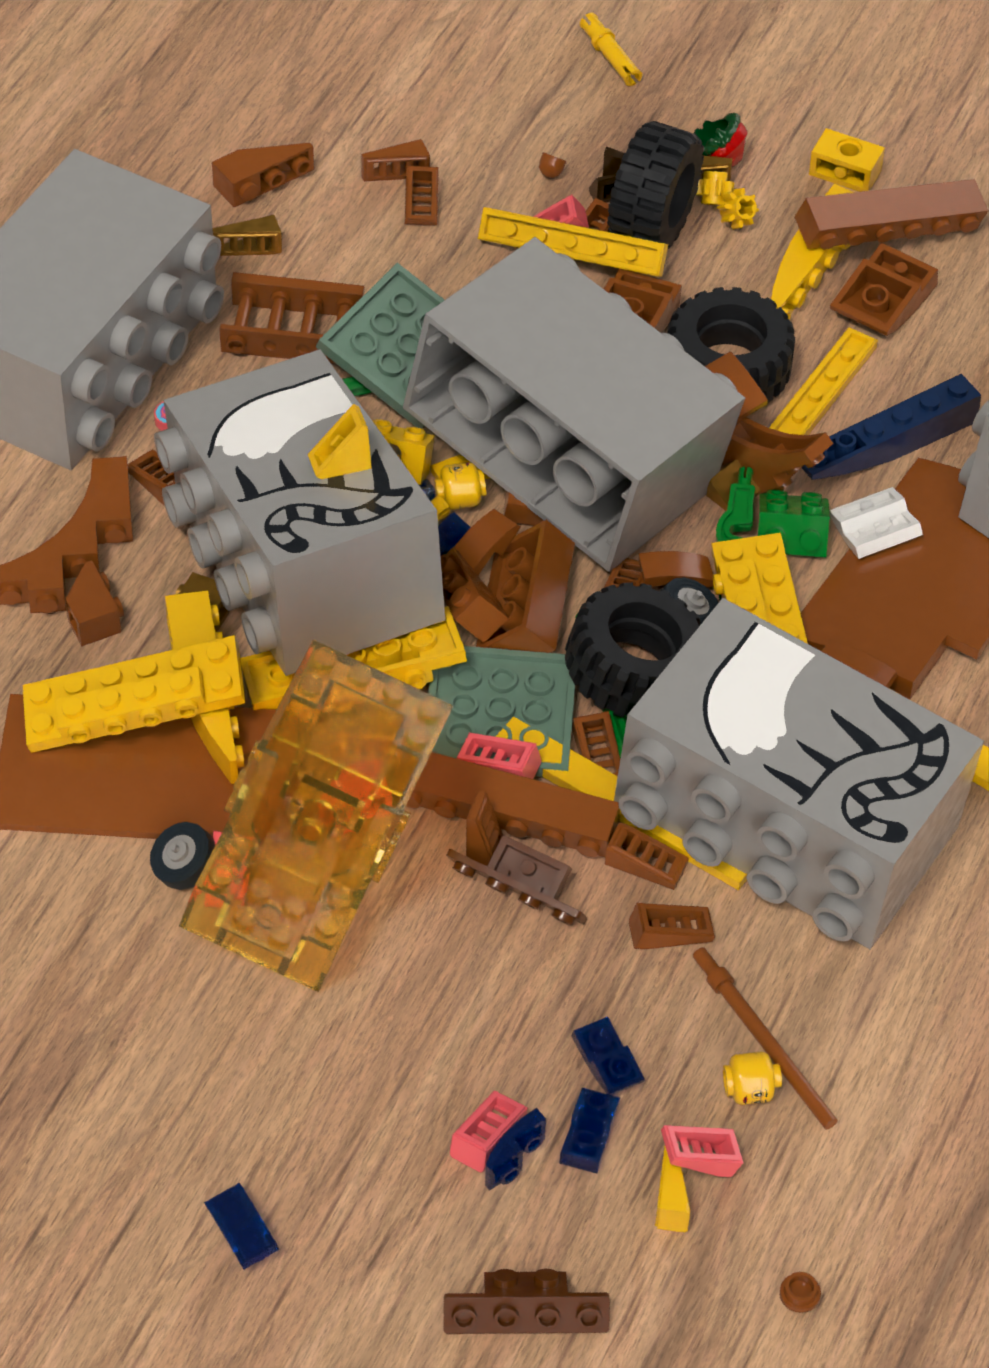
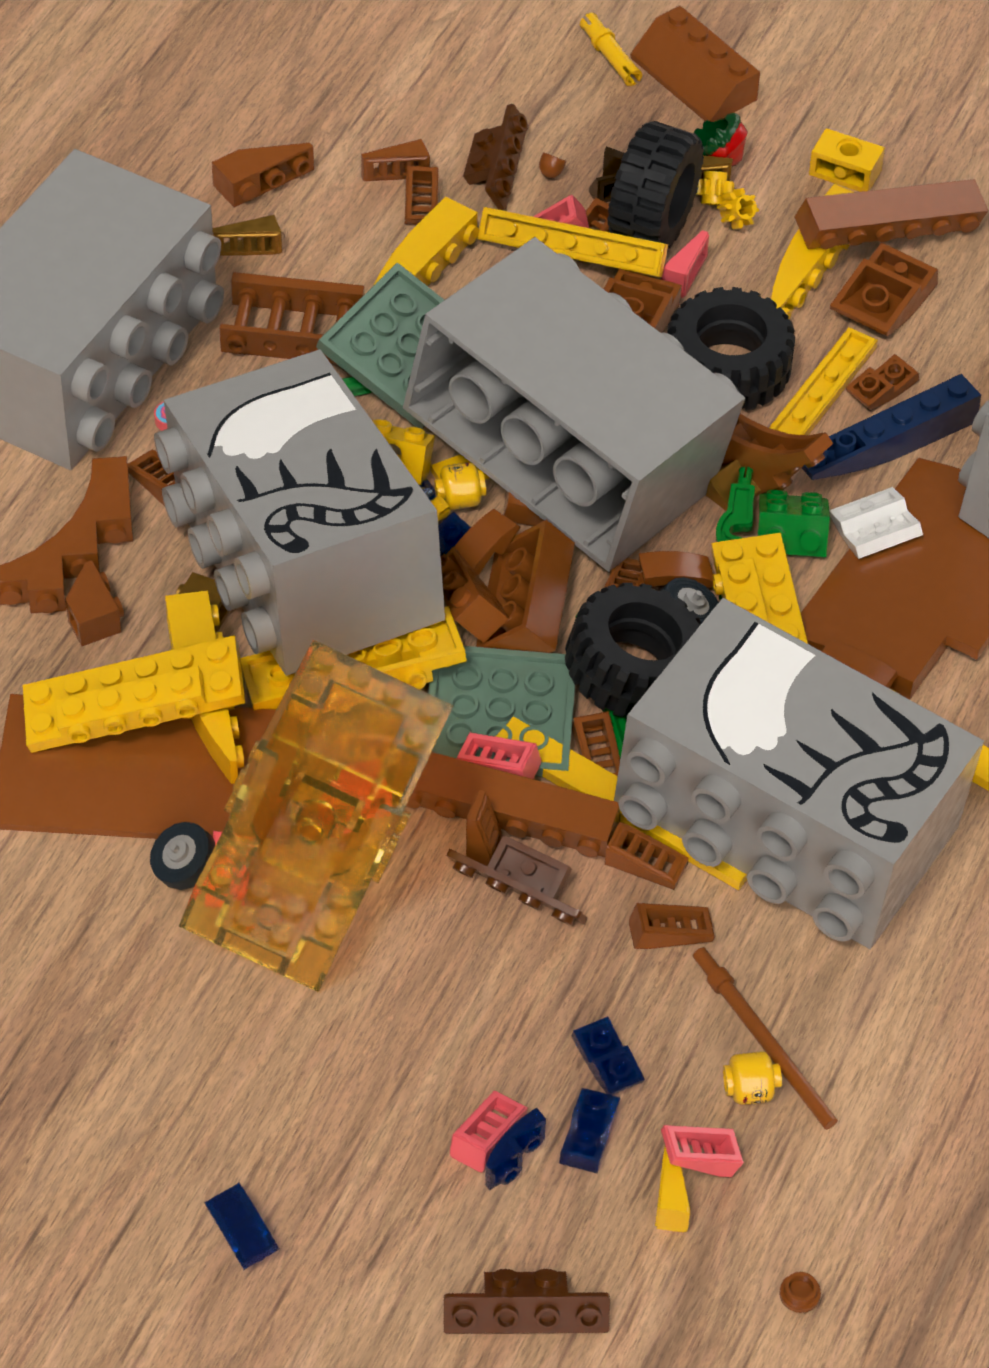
yellow slope [307,403,372,480] -> none
dark orange slope [705,351,768,421] -> none
none -> yellow slope [373,197,479,286]
none -> reddish brown bracket [463,104,528,210]
none -> dark orange slope [630,5,760,122]
none -> coral slope [661,230,709,298]
none -> dark orange slope [846,354,919,410]

